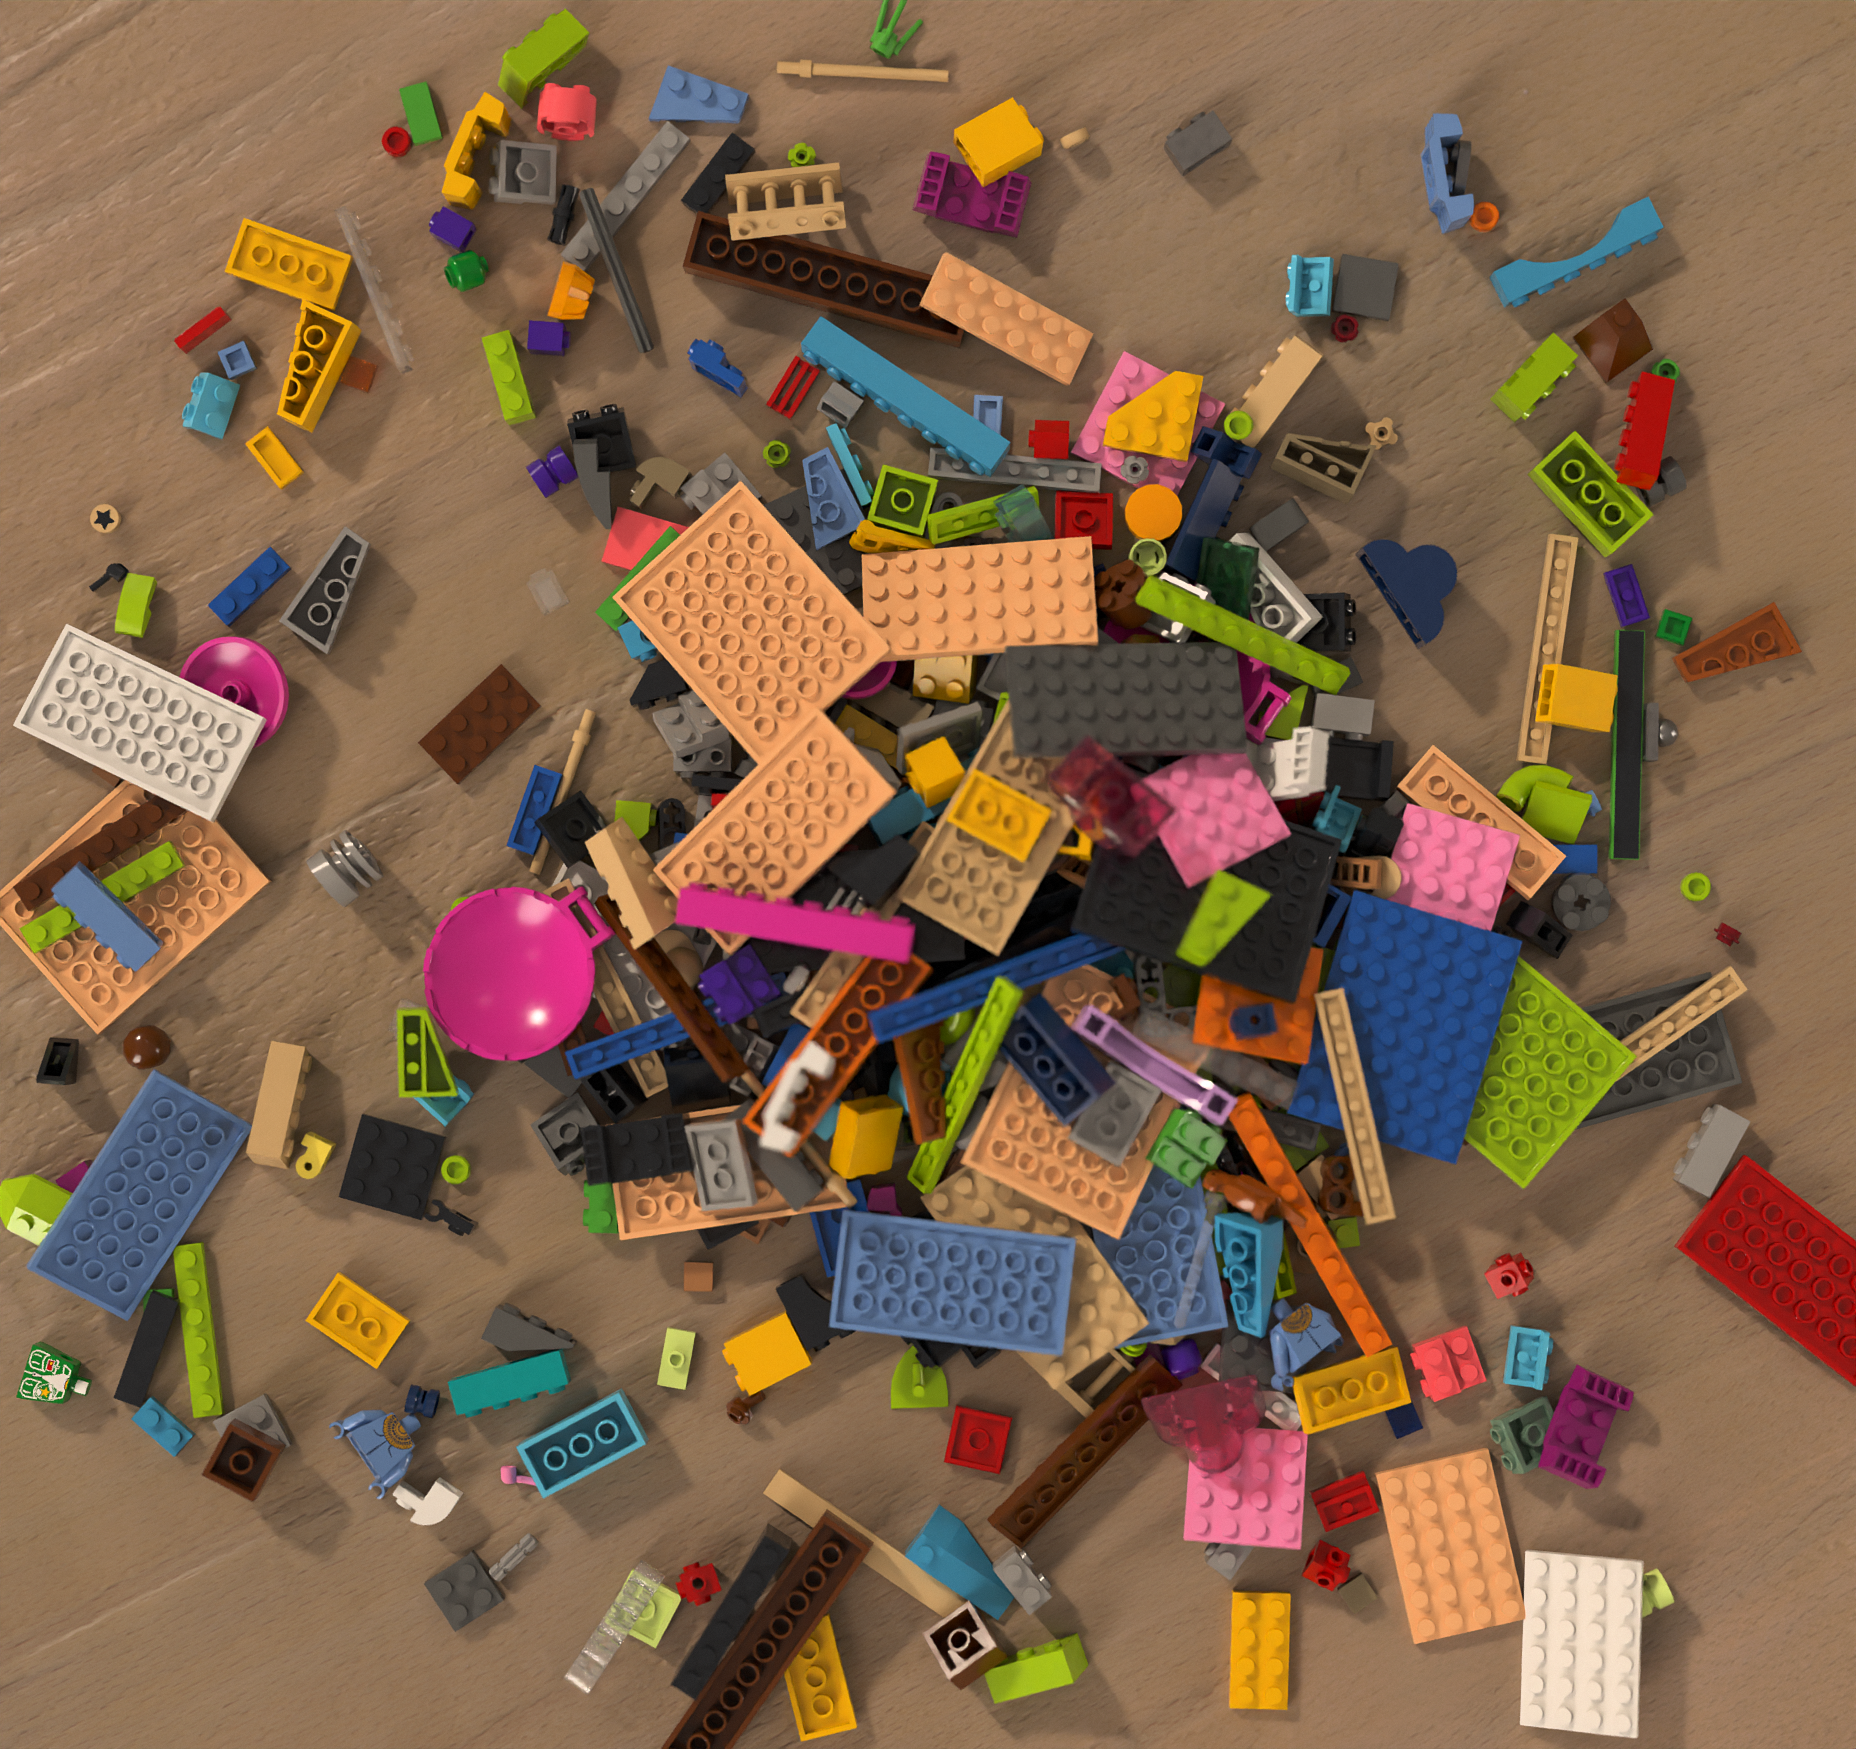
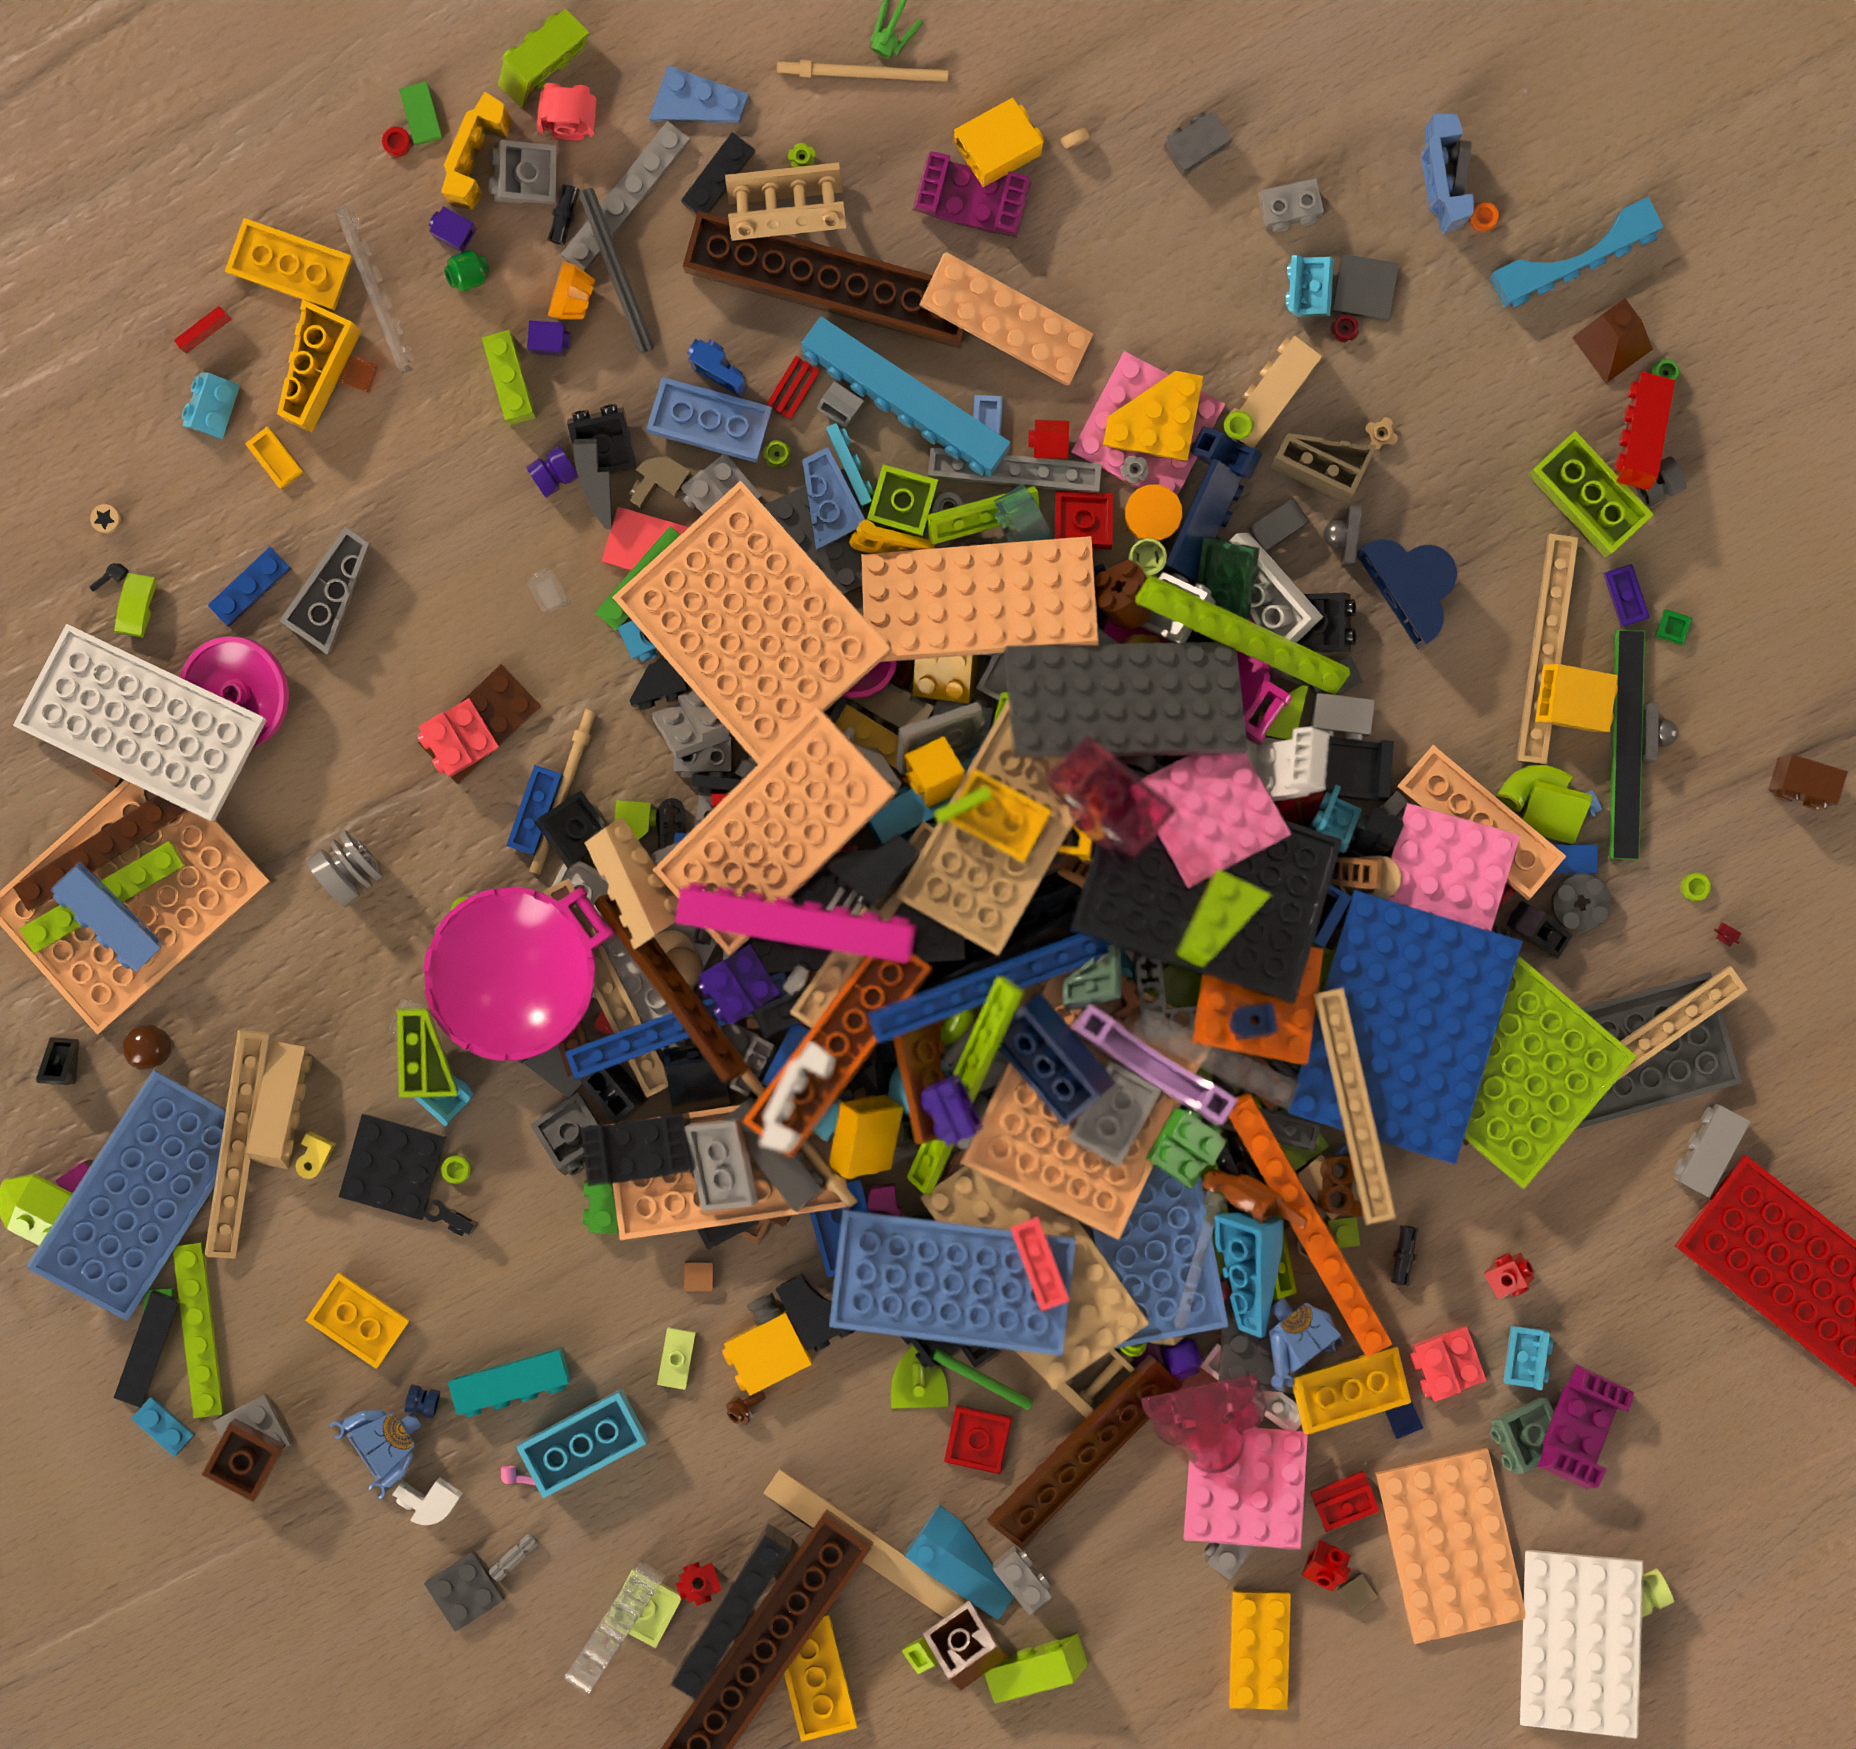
green torso [16,1341,92,1404] -> none
medium blue plate [218,341,257,380] -> none
dark grey slope [481,1303,577,1351] -> none
lime wedge [1490,332,1578,423] -> none
dark orange wing [1672,602,1802,683] -> none
none -> tan plate [205,1030,269,1259]
none -> coral plate [417,698,500,777]
none -> medium blue plate [646,377,772,463]
none -> dark grey wheel [747,1292,782,1326]
none -> lime plate [901,1636,938,1674]
none -> dark purple brick [921,1074,983,1146]
none -> bright green bar [931,1348,1033,1410]
none -> lime tile [934,786,993,825]
none -> coral plate [1010,1217,1069,1311]
none -> sand green wing [1063,944,1121,1010]
none -> light grey brick [1258,178,1324,232]
none -> flat silver tile [1323,505,1362,566]
none -> black pin [1391,1225,1419,1286]
none -> reddish brown brick [1768,754,1848,810]

